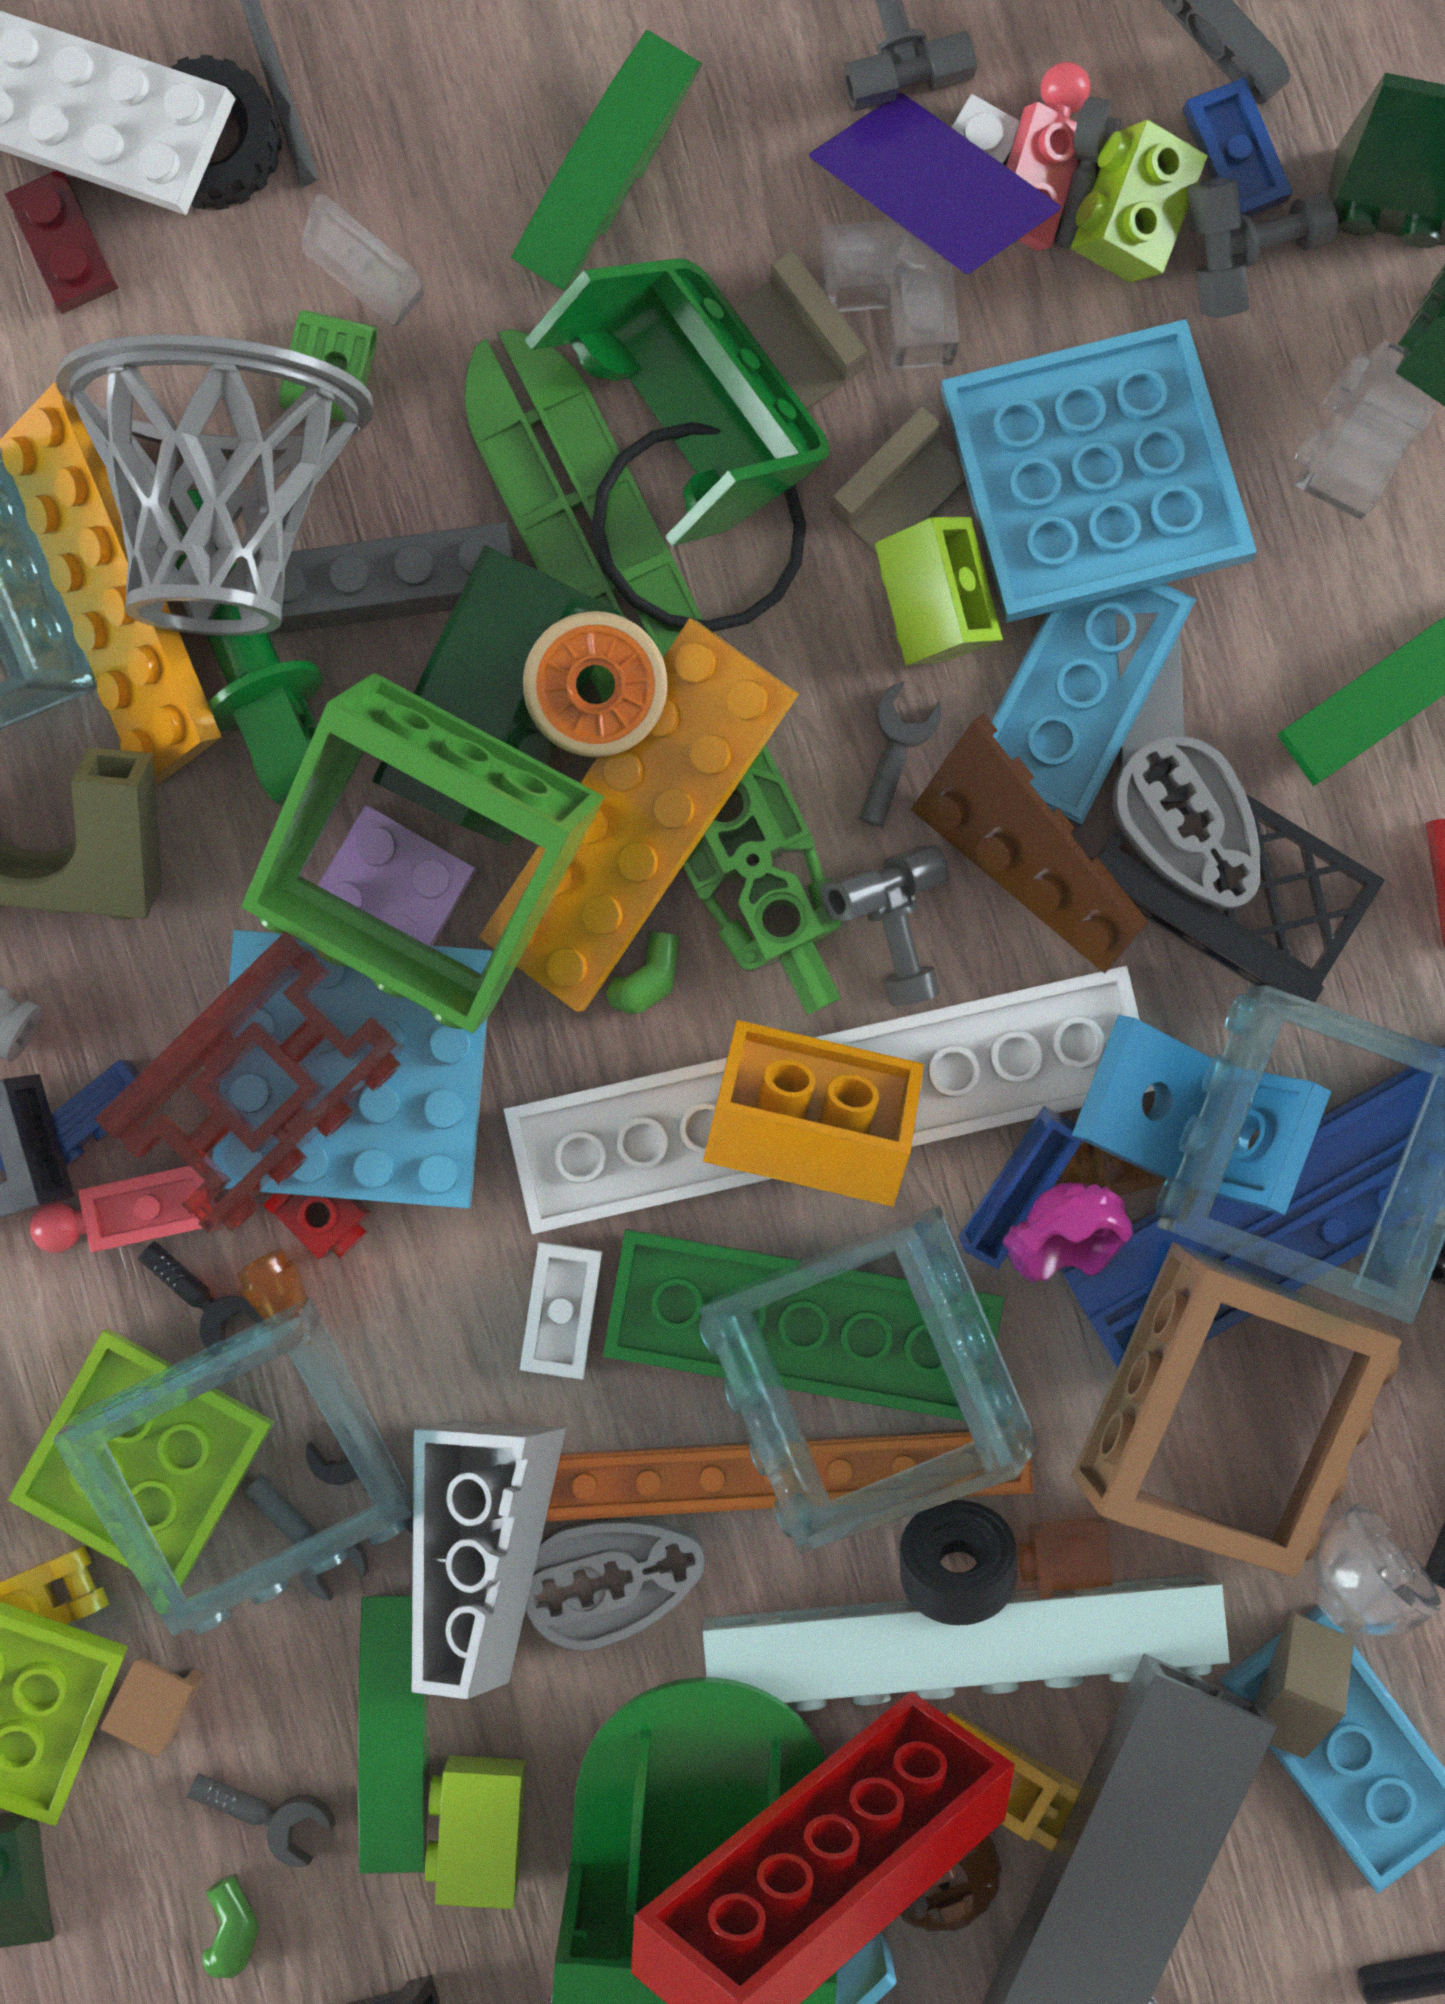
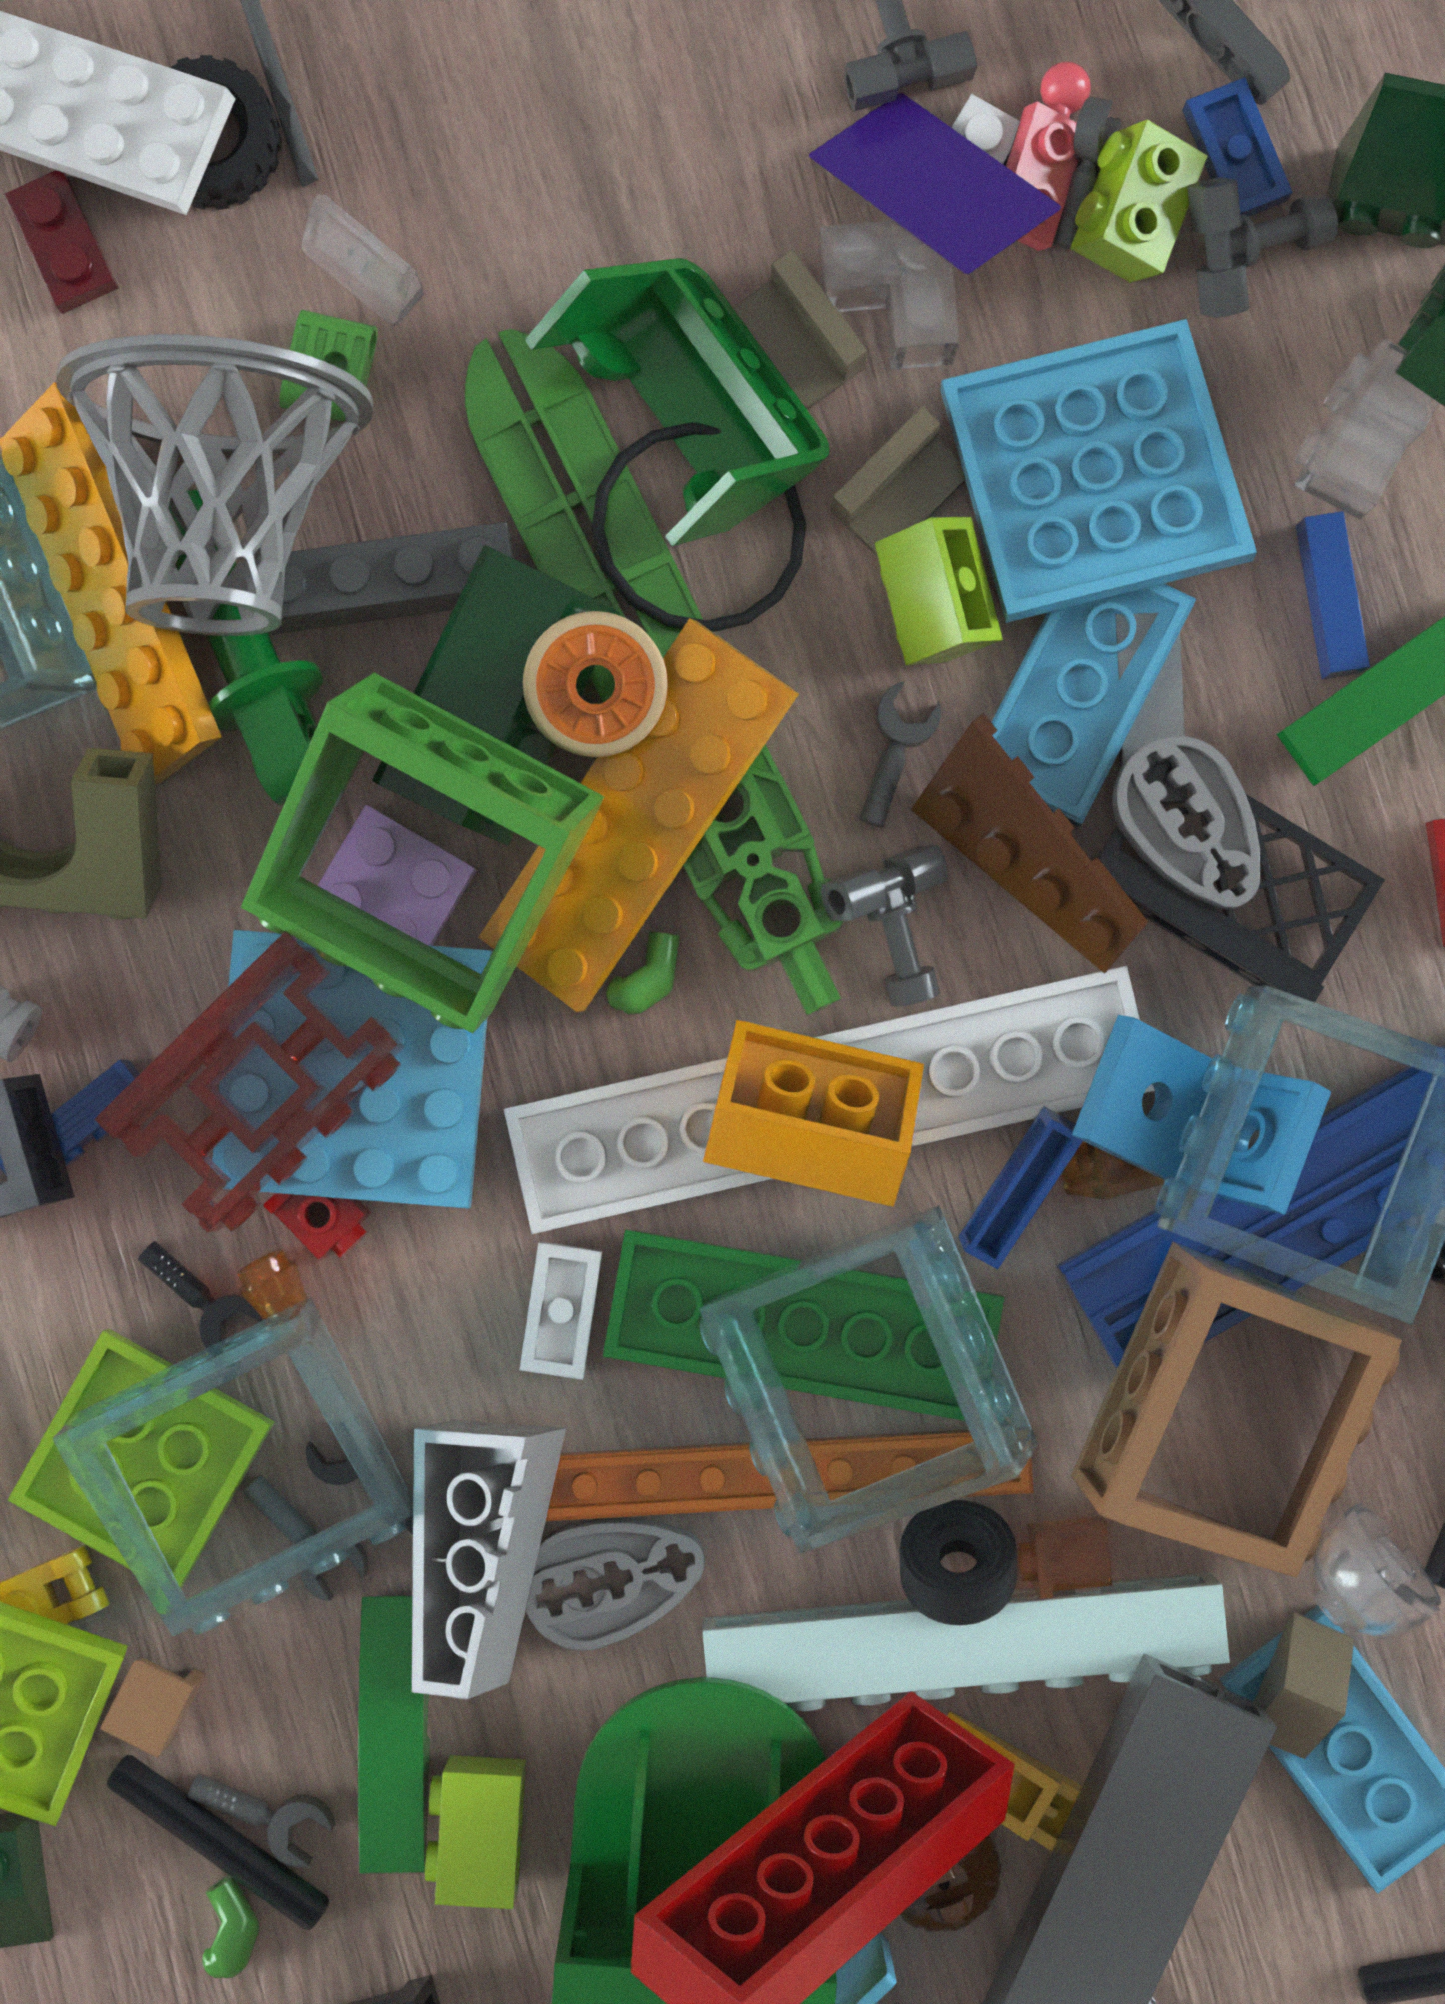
coral plate [30,1162,221,1253] -> none
green slope [510,29,703,291] -> none
dark pink hair [1002,1183,1133,1283] -> none
none -> black axle [106,1755,329,1930]
none -> blue piece [1296,511,1370,680]

